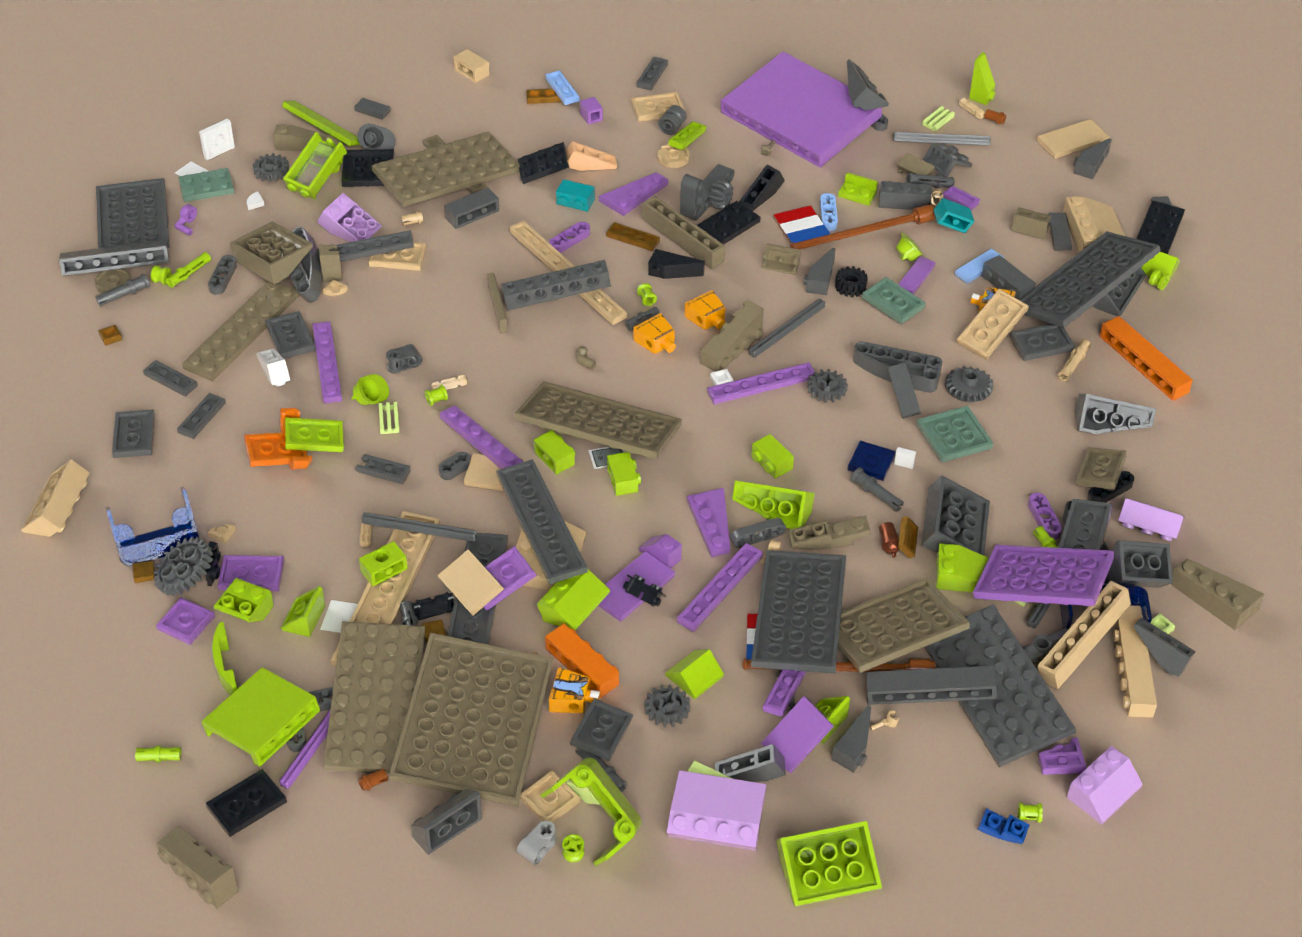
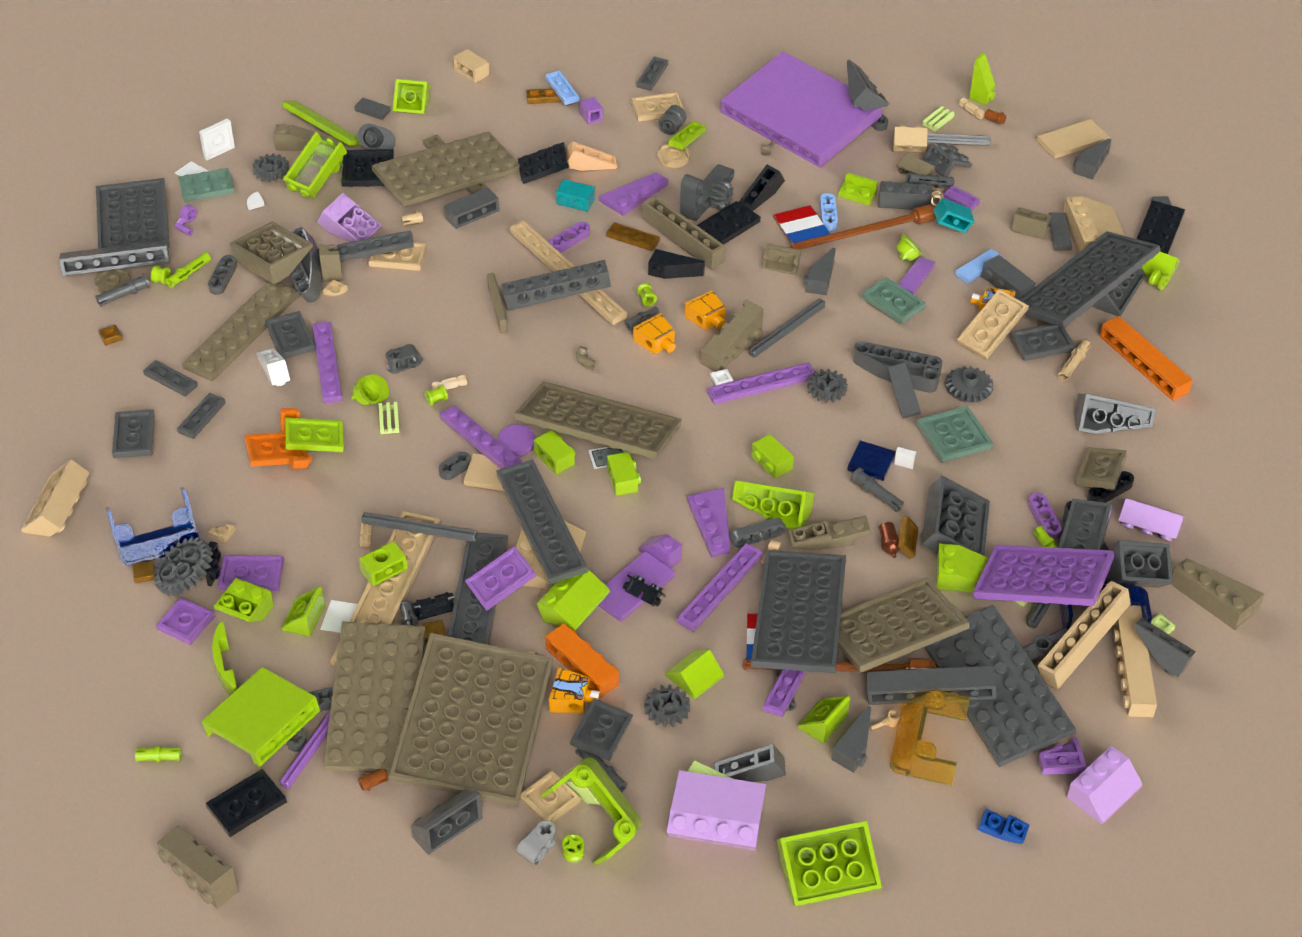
dark grey hinge [355,454,411,484] -> none
tan tile [437,549,504,616] -> none
medium lavender tile [761,696,834,773] -> none
black tyre [835,266,868,297] -> none
lime bush [1017,802,1043,823] -> none
none -> lime slope [393,79,431,114]
none -> medium lavender tile [498,424,535,456]
none -> clear yellow windscreen [890,690,970,786]
none -> tan brick [893,125,928,153]

